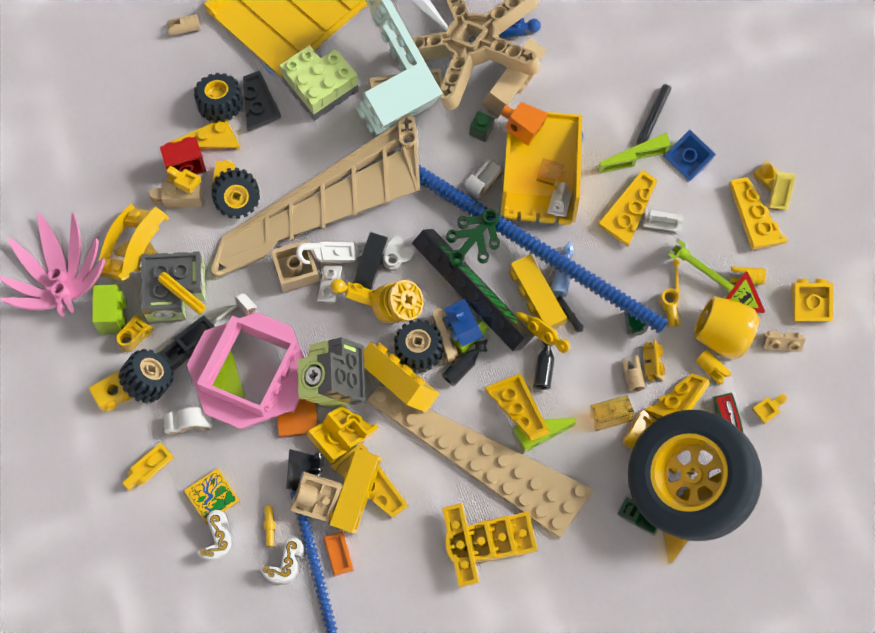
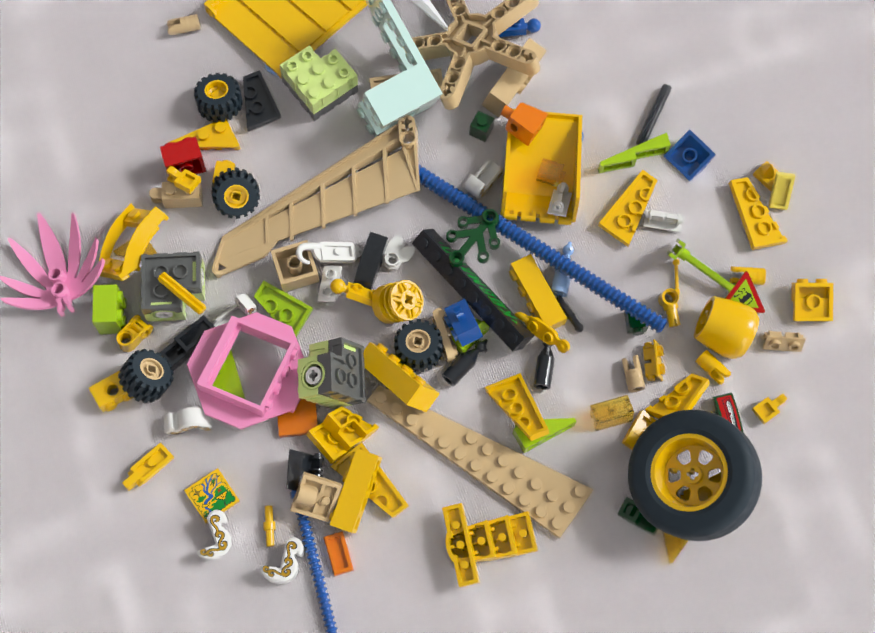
none -> lime wing [254,281,313,337]

